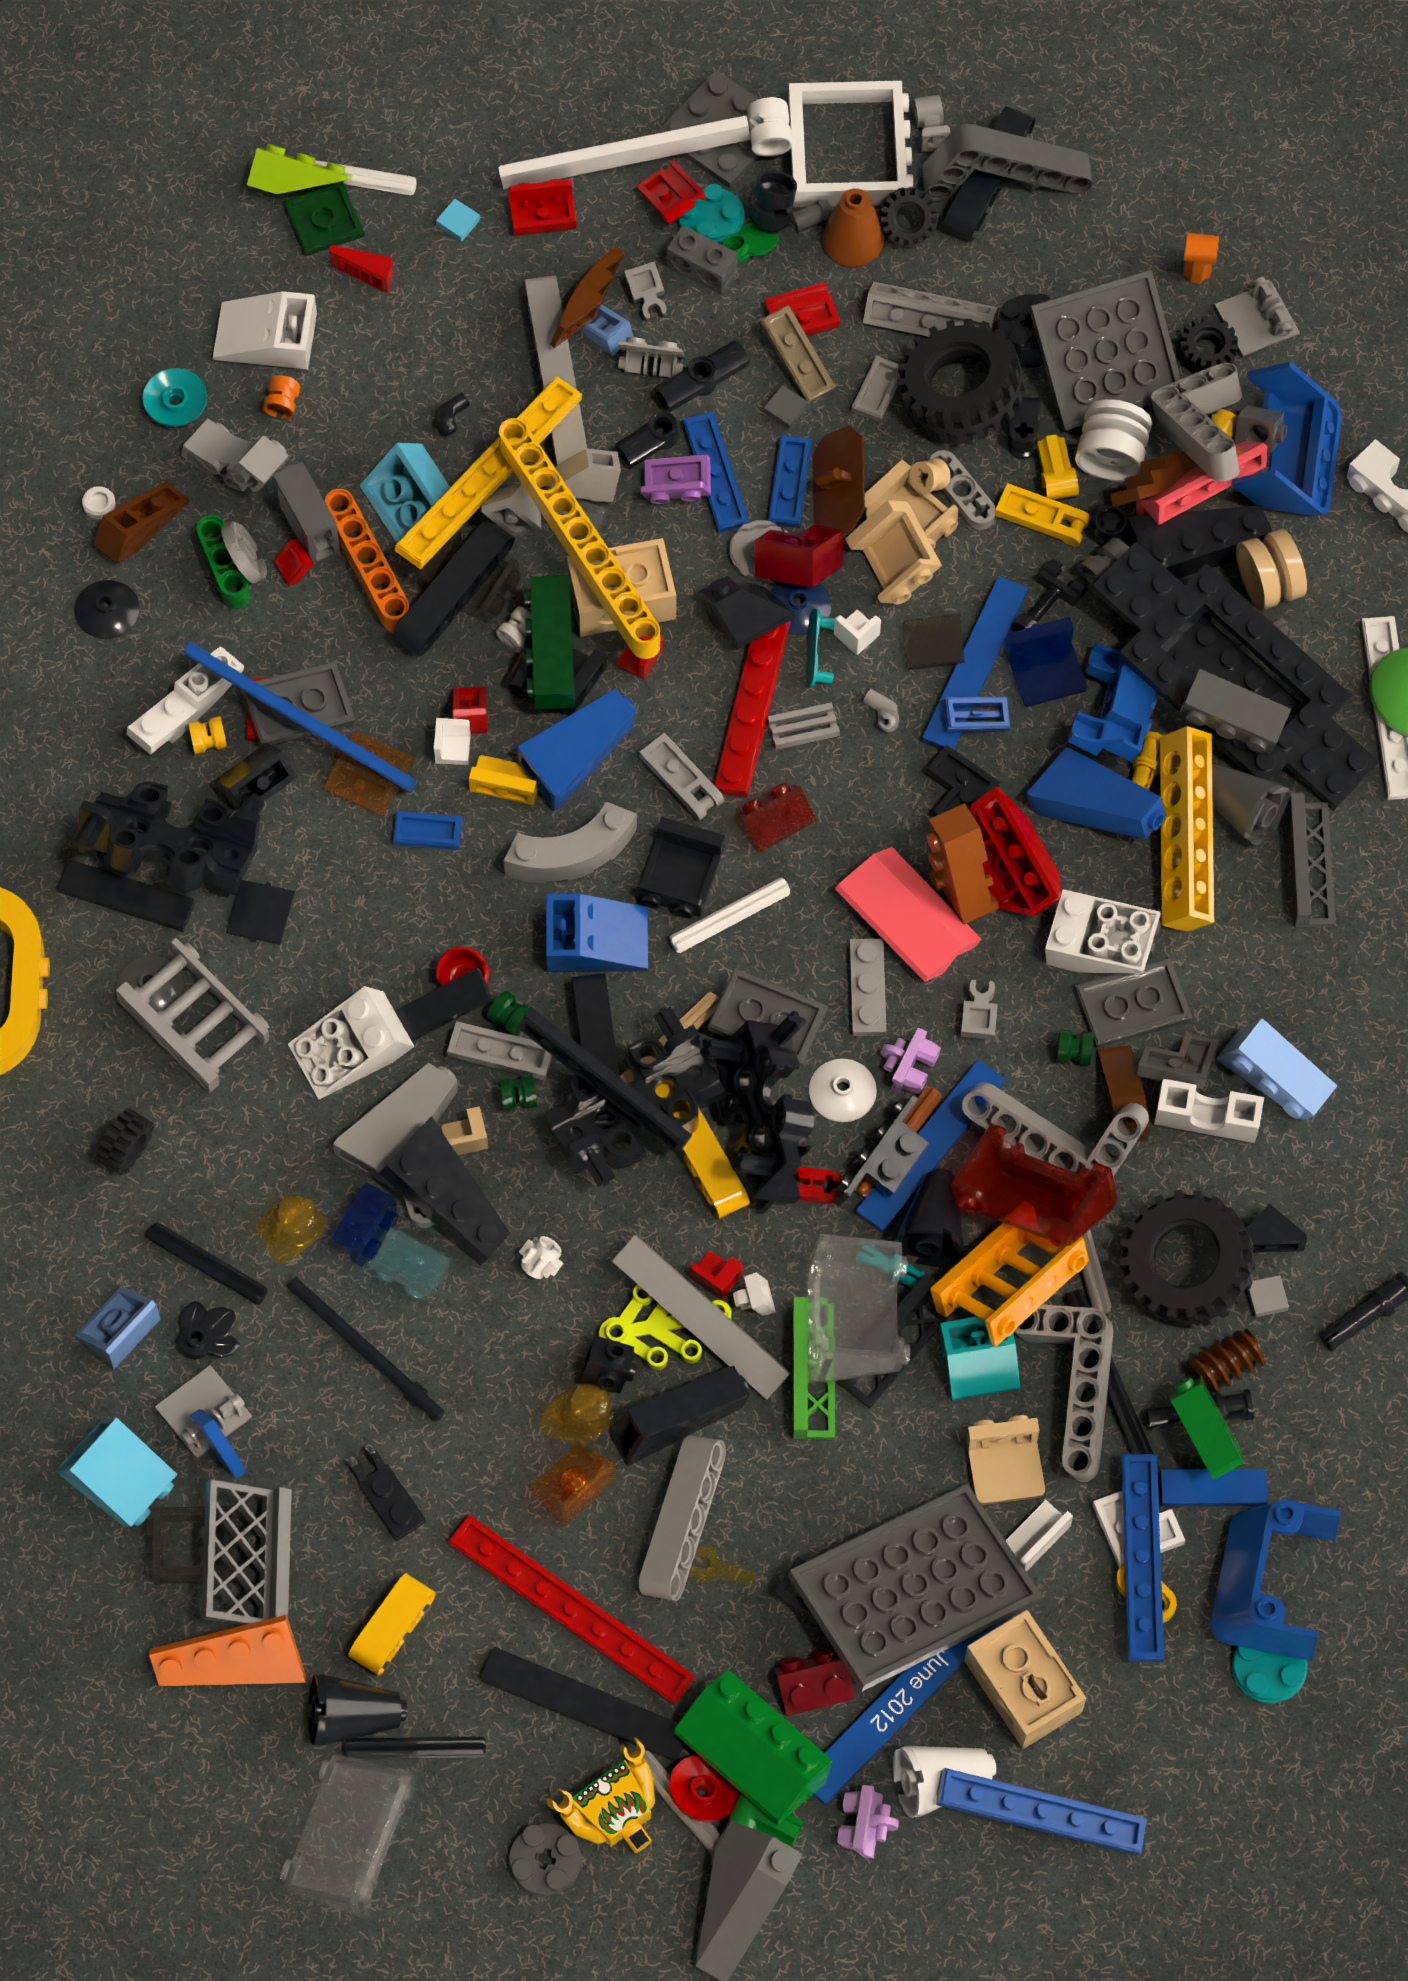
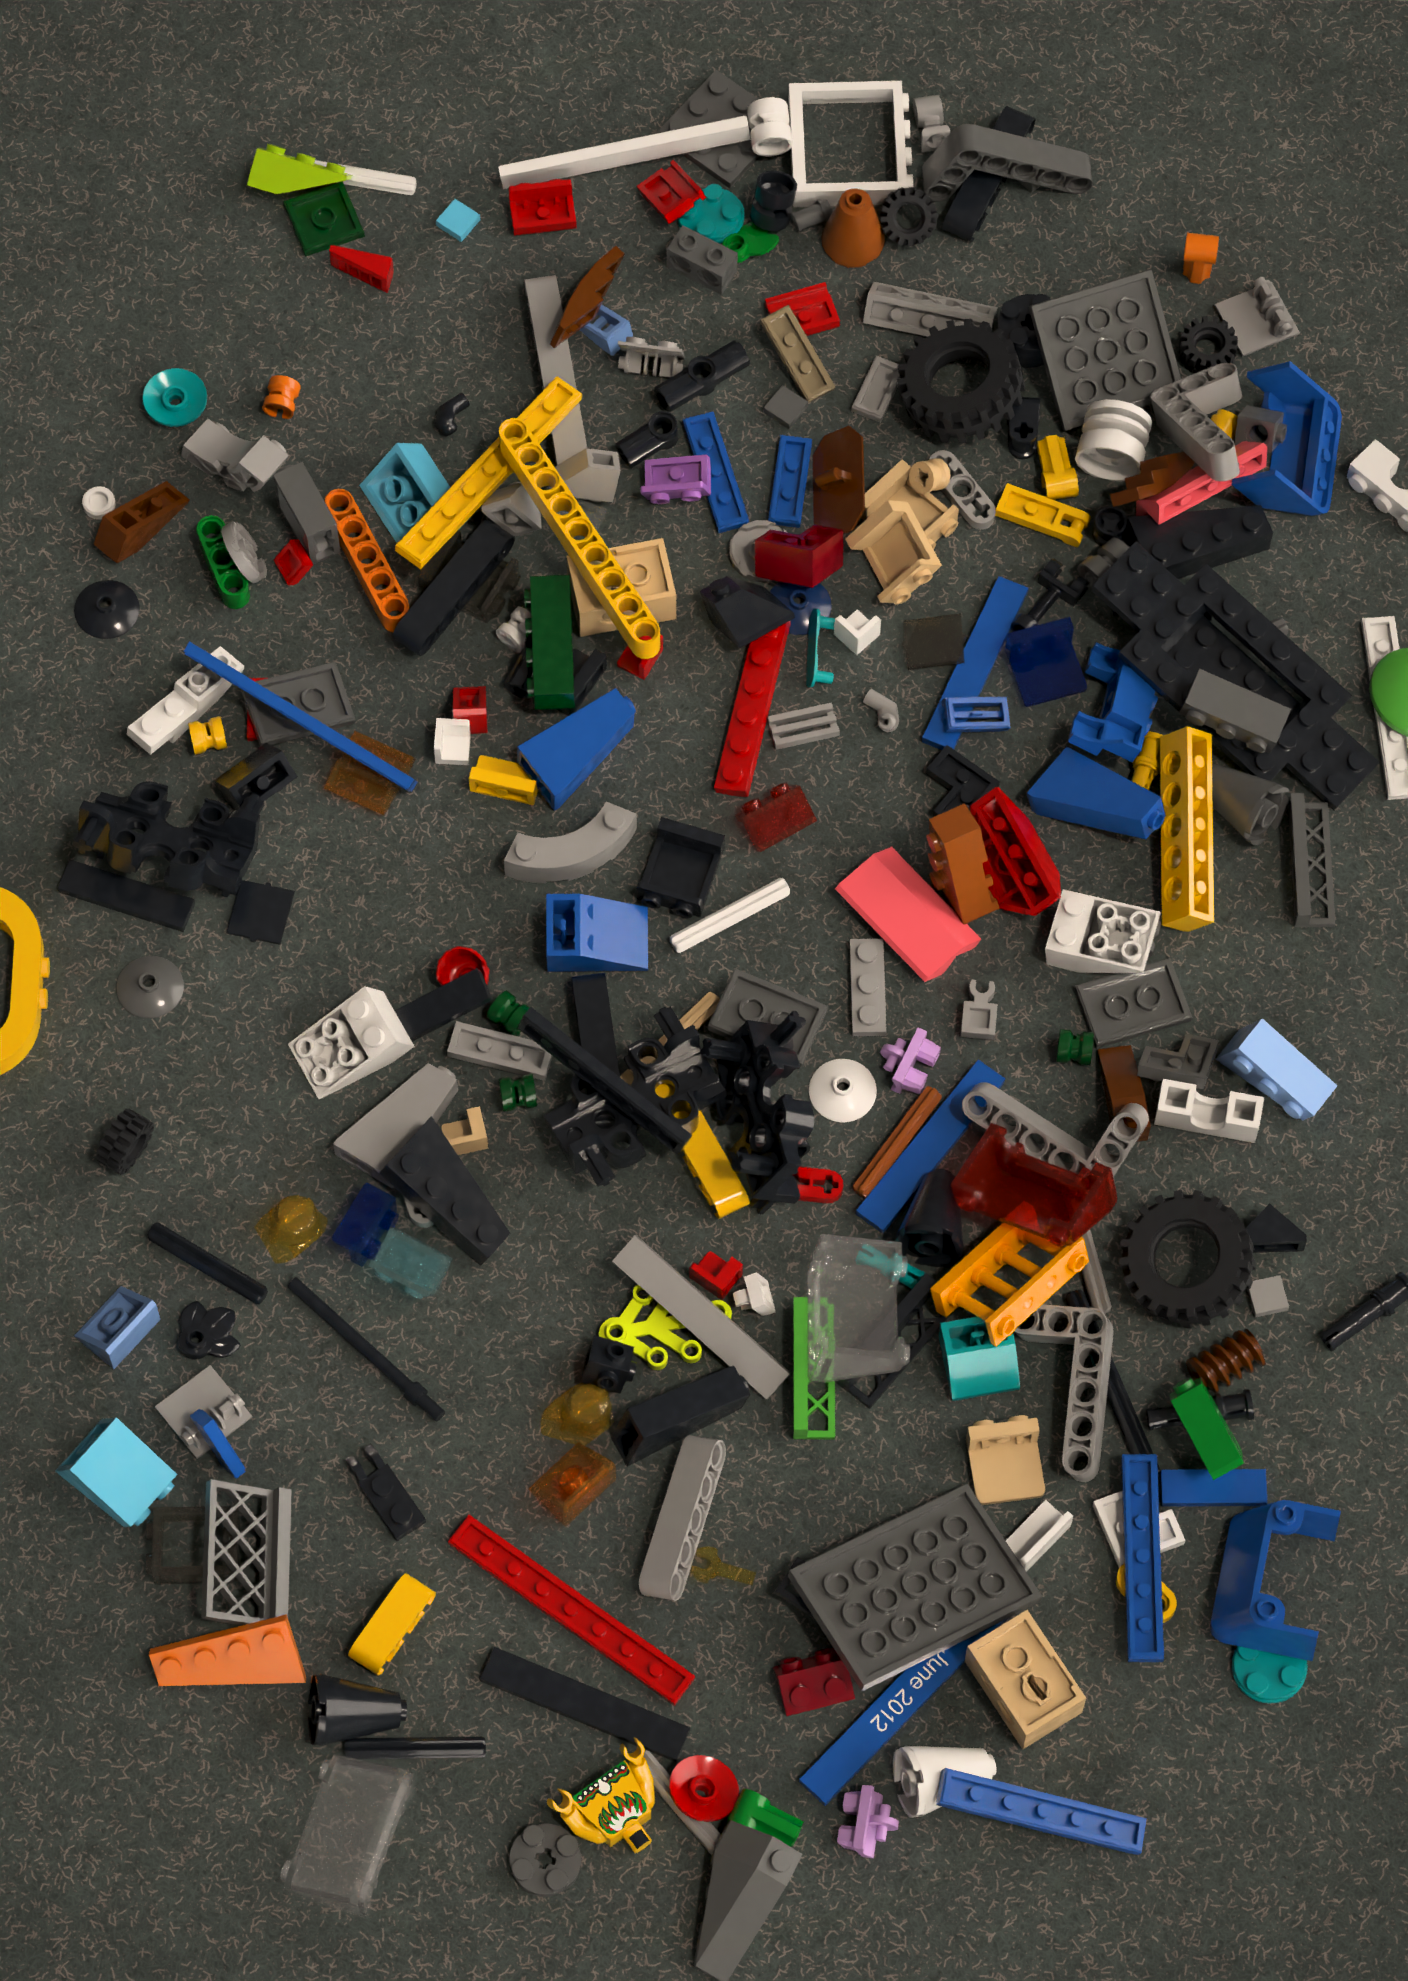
light grey fence [116,938,269,1094] -> none
white slope [213,291,317,370] -> none
blue tile [393,811,463,850] -> none
white gear [519,1236,563,1279] -> none
light grey plate [624,262,666,322] -> none
light grey plate [639,732,725,821] -> none
green slope [674,1670,833,1825] -> none
bracket [833,1093,929,1206] -> none
tan wheel [1236,528,1307,611] -> none

